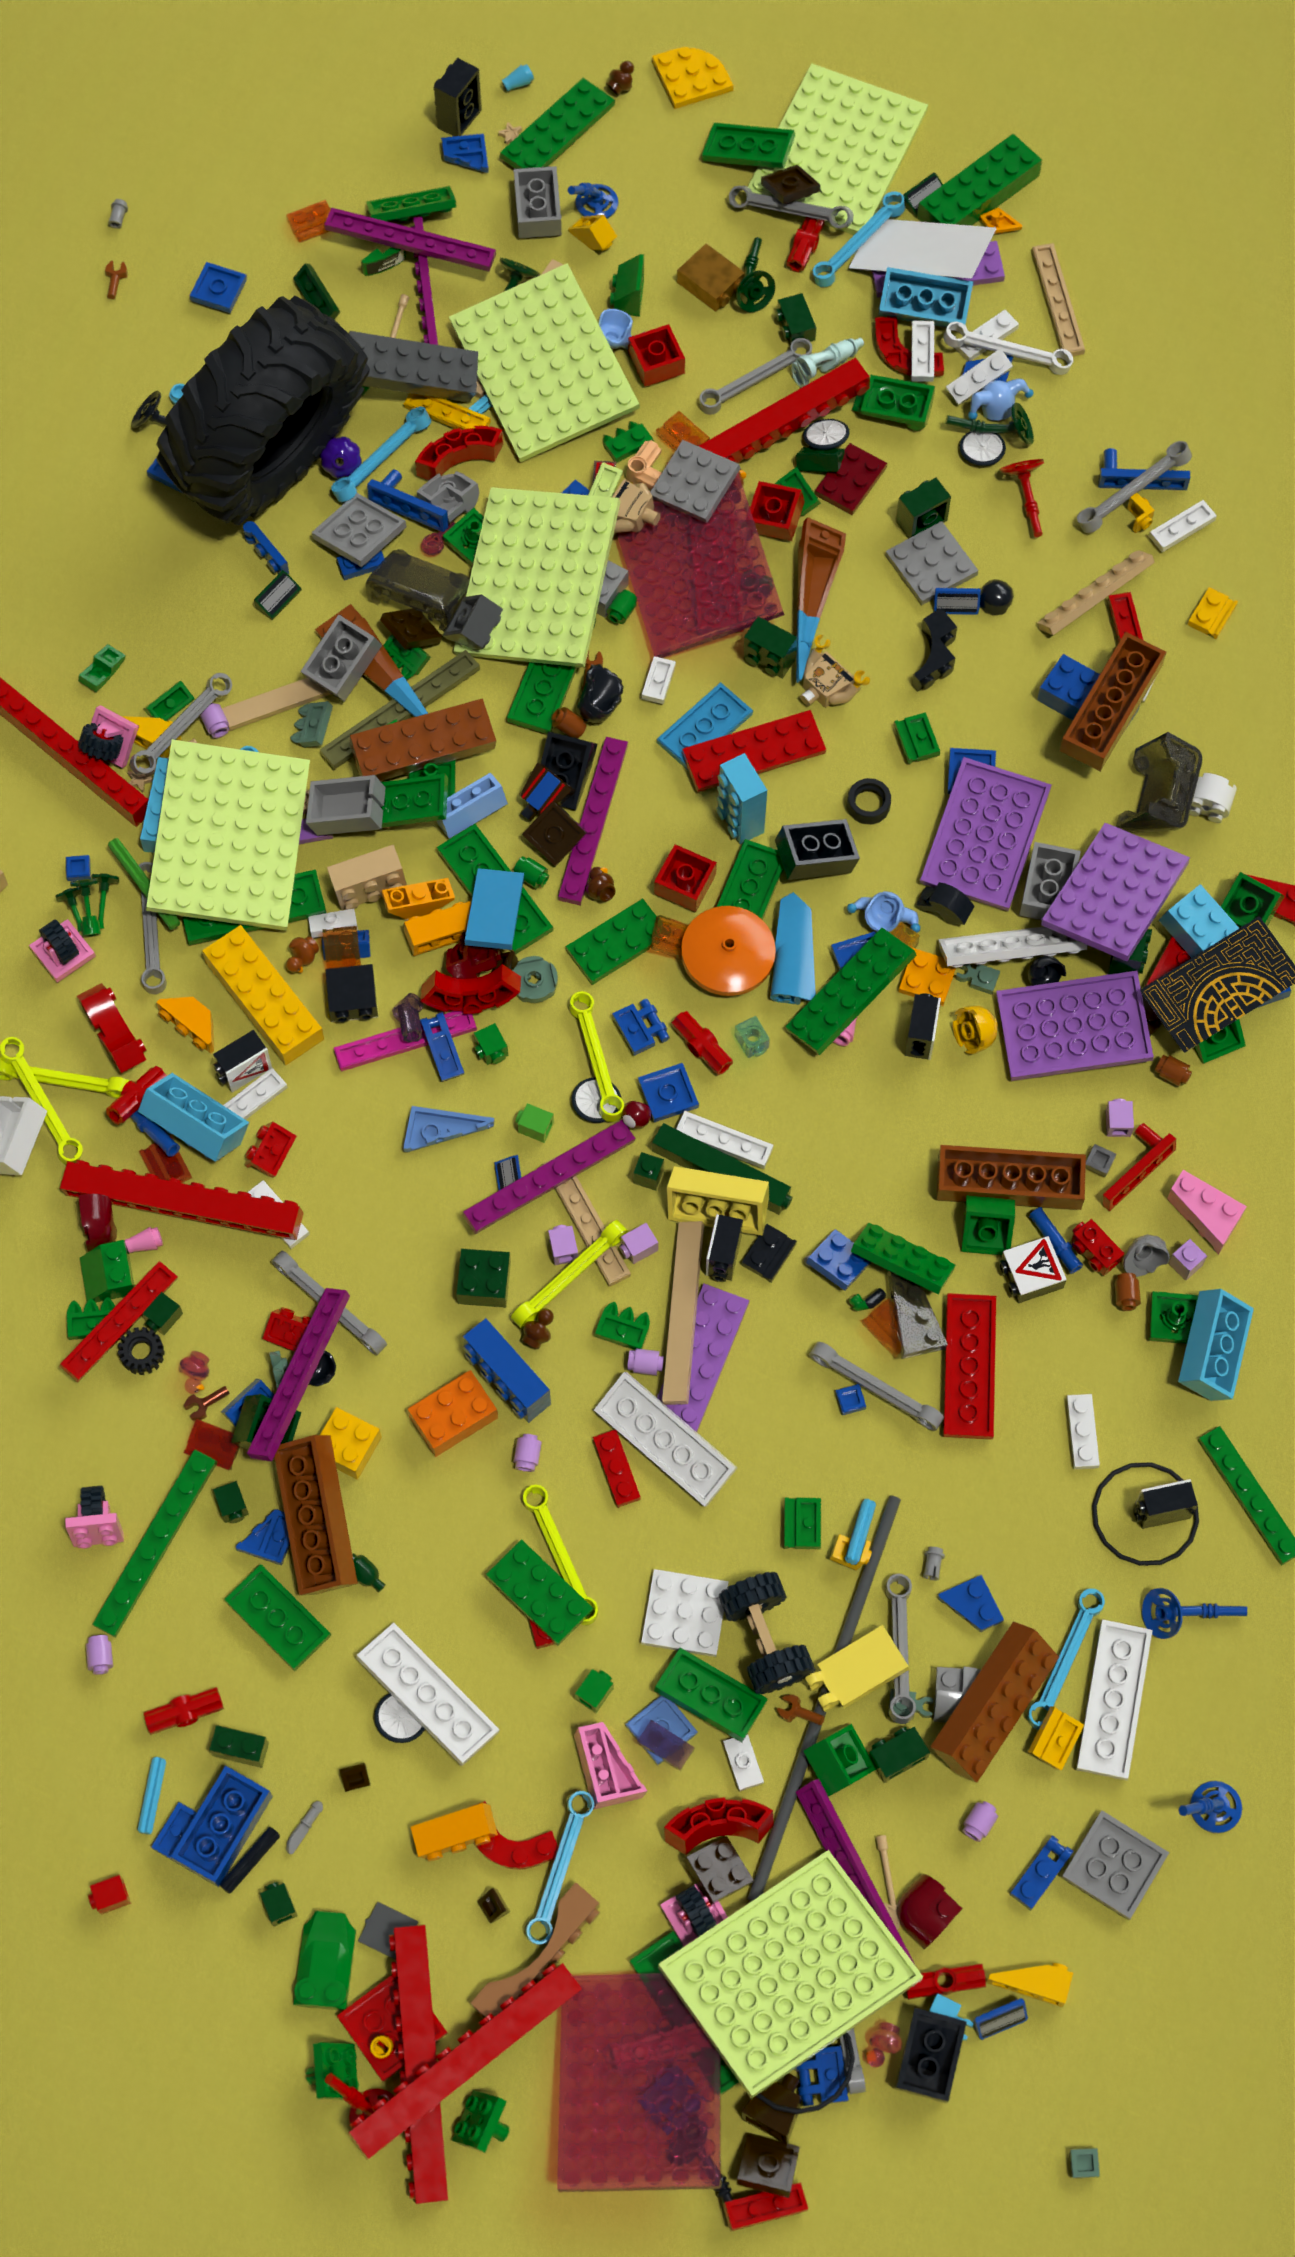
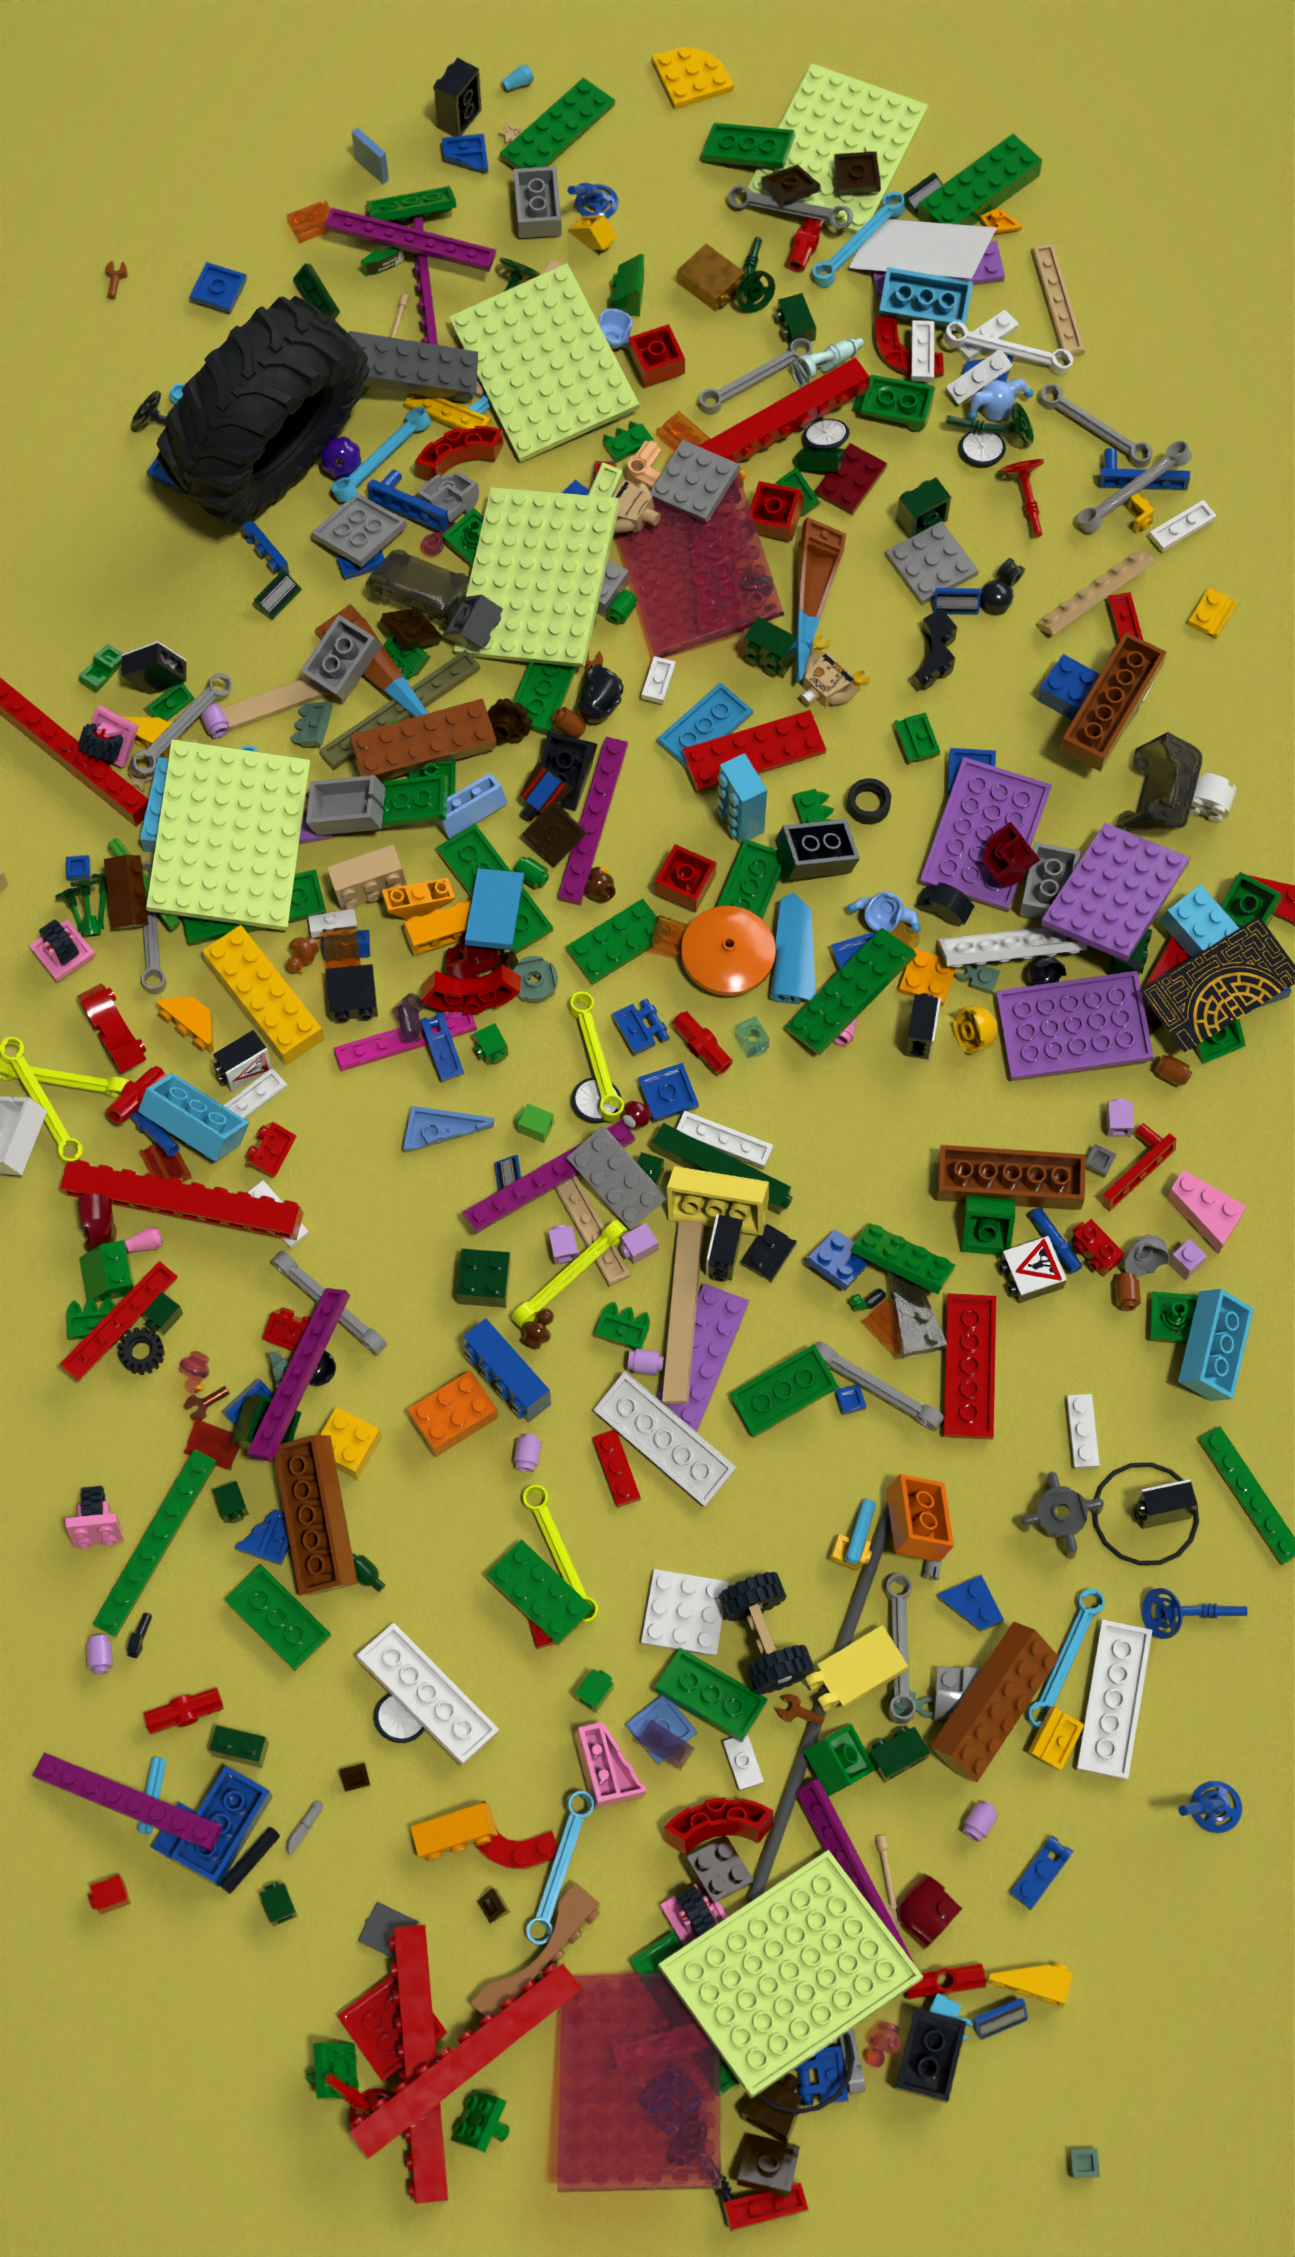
light grey pin [108,199,128,229] -> none
green slope [293,1911,356,2011] -> none
yellow hinge [370,2036,393,2058] -> none
reddish brown animal [606,61,634,95] -> none
green plate [784,1497,821,1549] -> none
light grey plate [1061,1810,1169,1920] -> none
none -> magenta plate [32,1752,223,1852]
none -> reddish brown brick [104,855,149,929]
none -> black piece [121,641,186,694]
none -> black bar [127,1613,152,1659]
none -> tile [352,128,389,184]
none -> dark brown plant [487,698,533,743]
none -> light grey plate [566,1125,667,1230]
none -> green plate [729,1344,840,1437]
none -> green plate [793,789,834,824]
none -> dark brown plate [834,151,881,195]
none -> orange brick [886,1474,954,1562]
none -> dark red brick [982,822,1040,886]
none -> pearl dark grey wheel [997,558,1025,587]
none -> dark grey plate [1020,1472,1104,1559]
none -> light grey piece [1040,384,1153,468]

